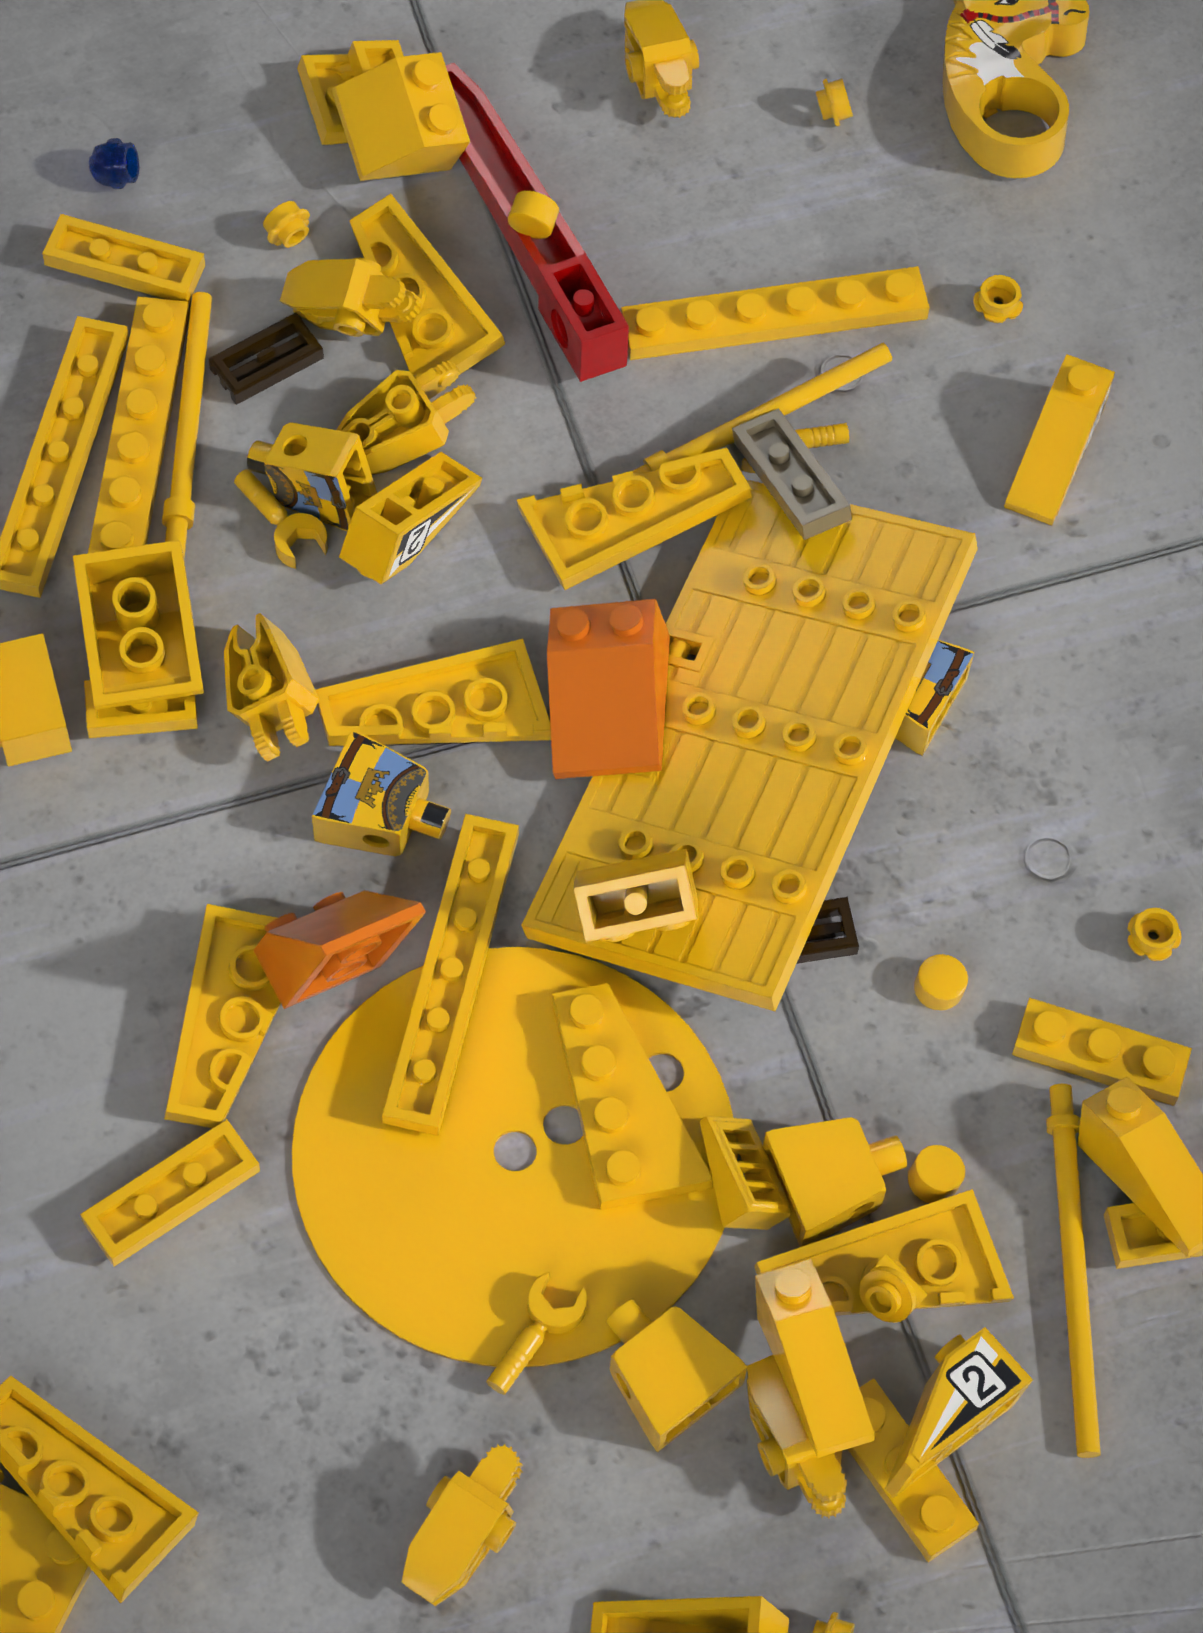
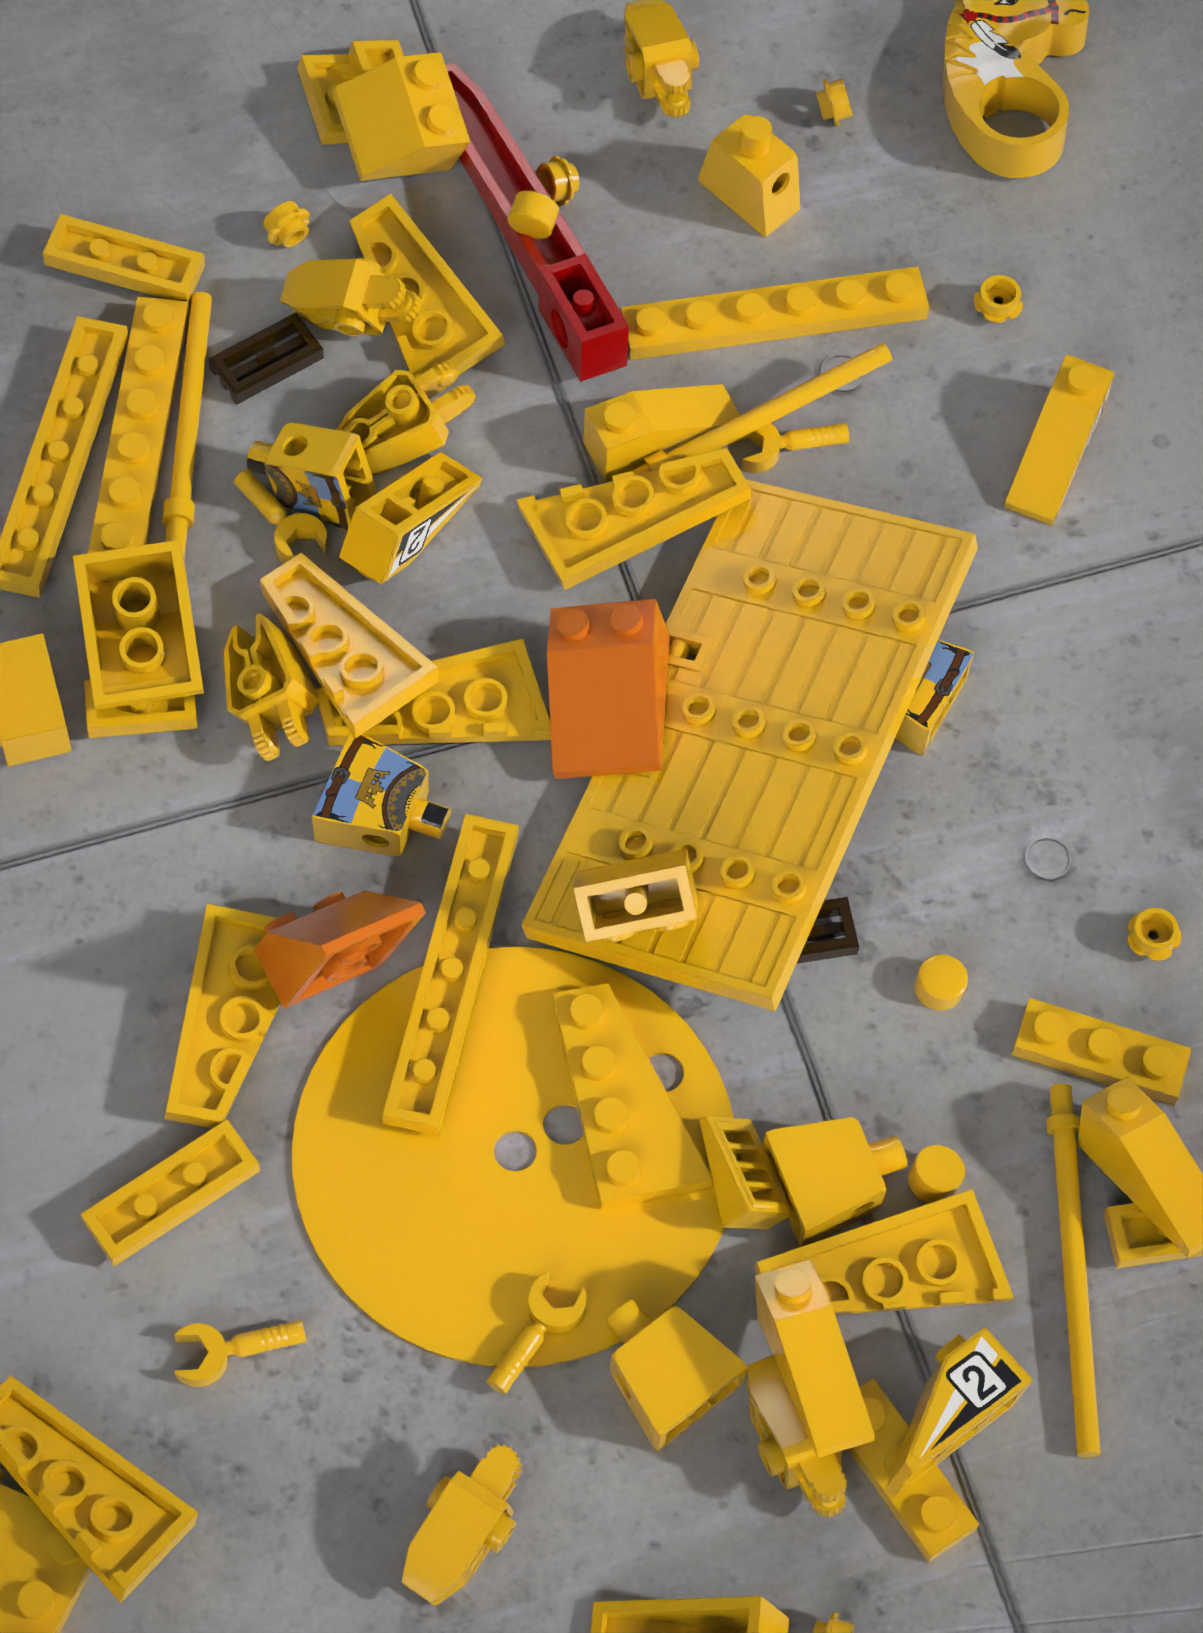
clear blue plate [89,138,140,189] -> none
dark tan plate [732,408,852,540] -> none
yellow plate [859,1254,928,1323] -> none
none -> yellow piece [174,1319,307,1387]
none -> yellow wing [260,553,440,739]
none -> yellow plate [536,156,580,205]
none -> yellow slope [583,384,740,483]
none -> yellow torso [698,114,801,238]

